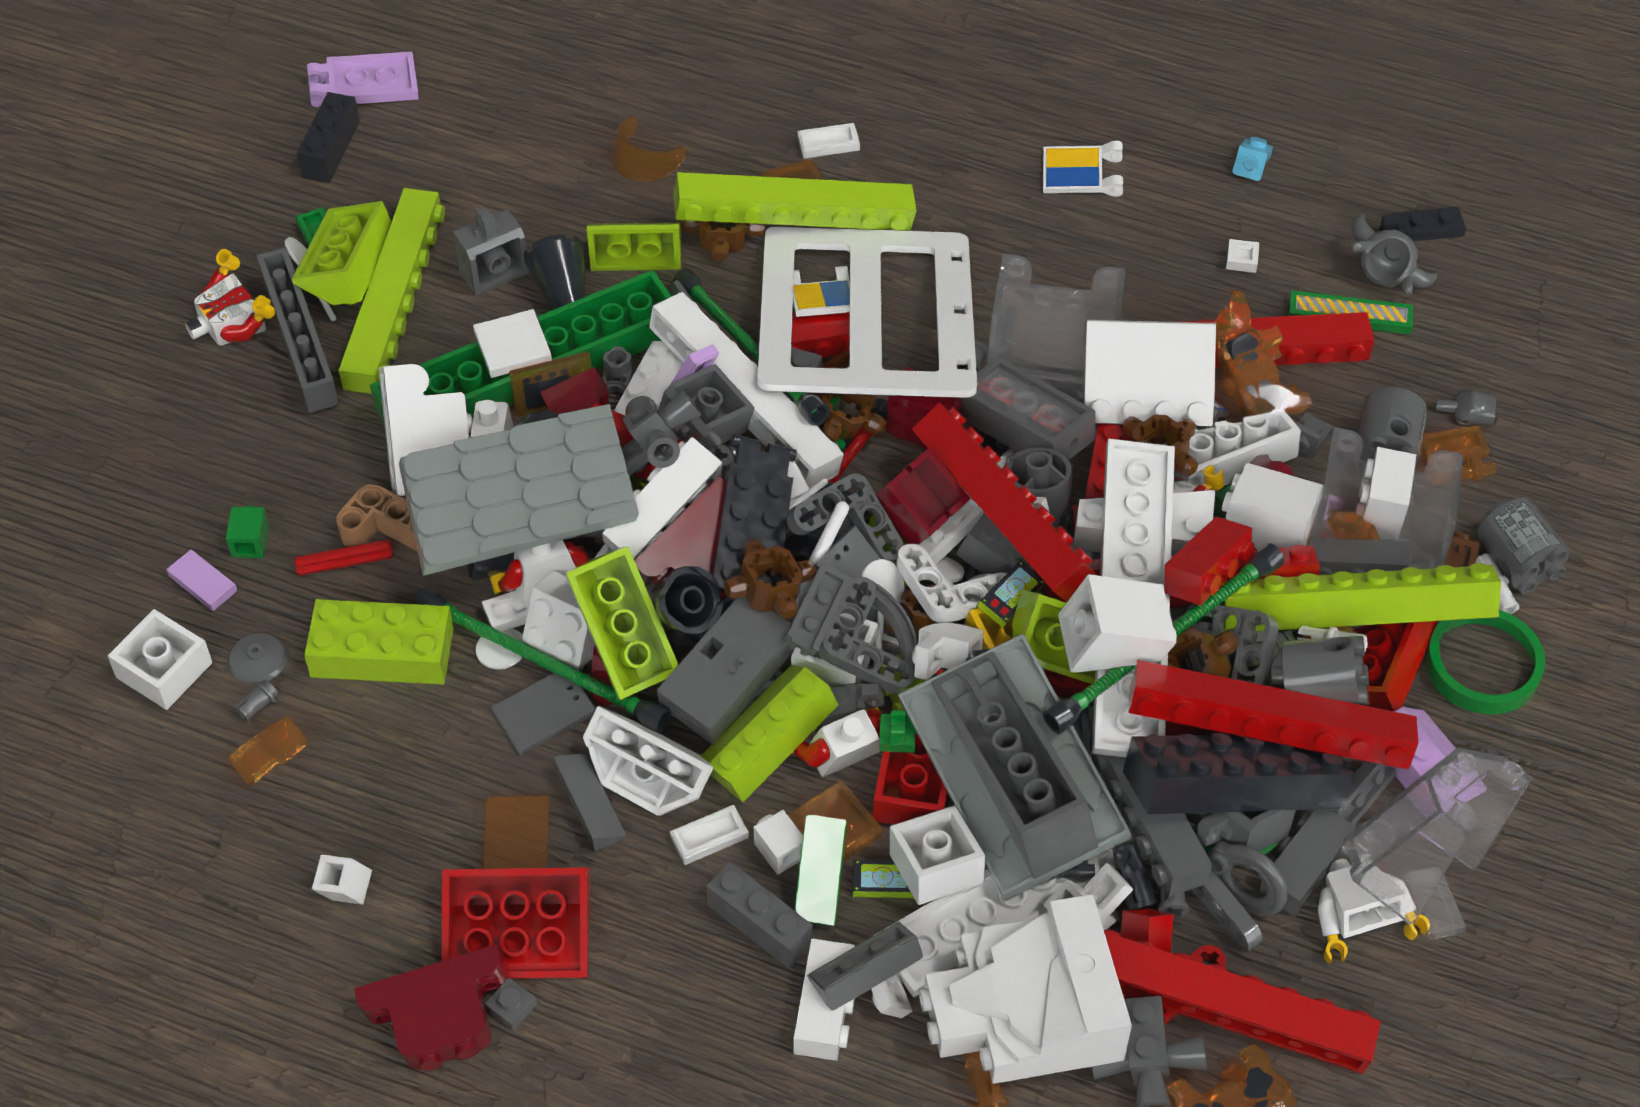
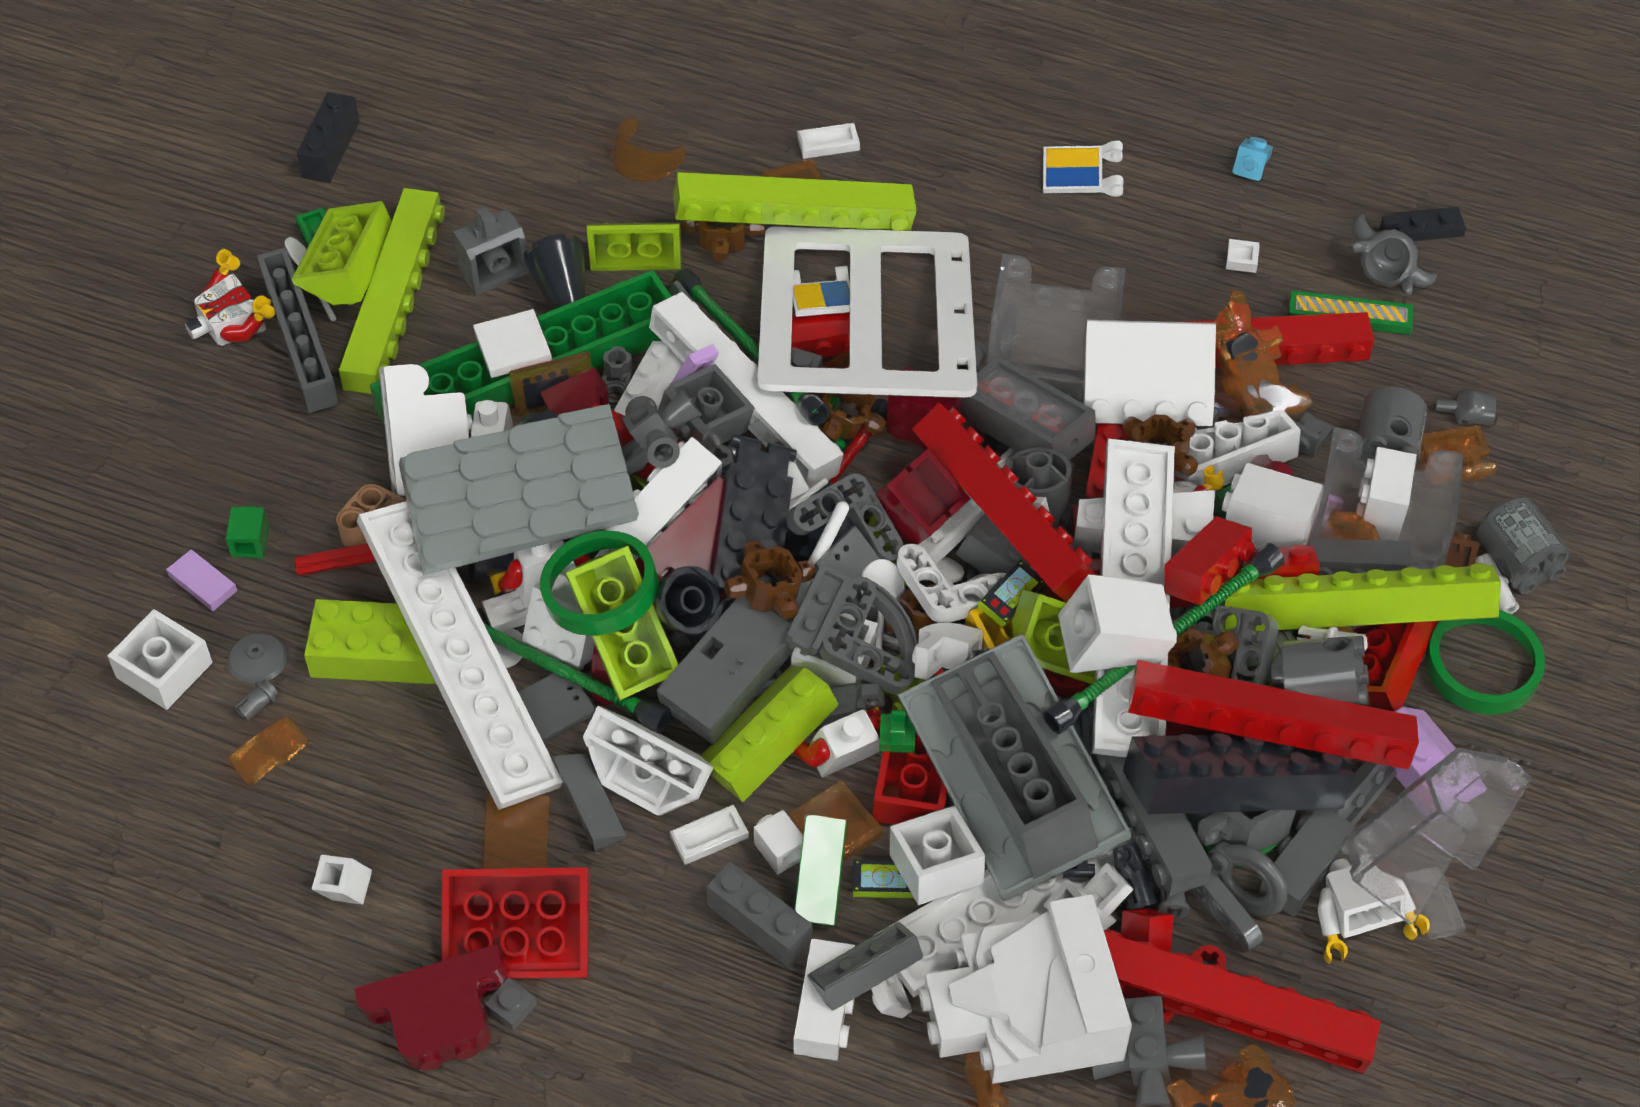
lavender tile [307,51,419,107] -> none
none -> white plate [357,501,563,810]
none -> green piece [540,530,659,636]

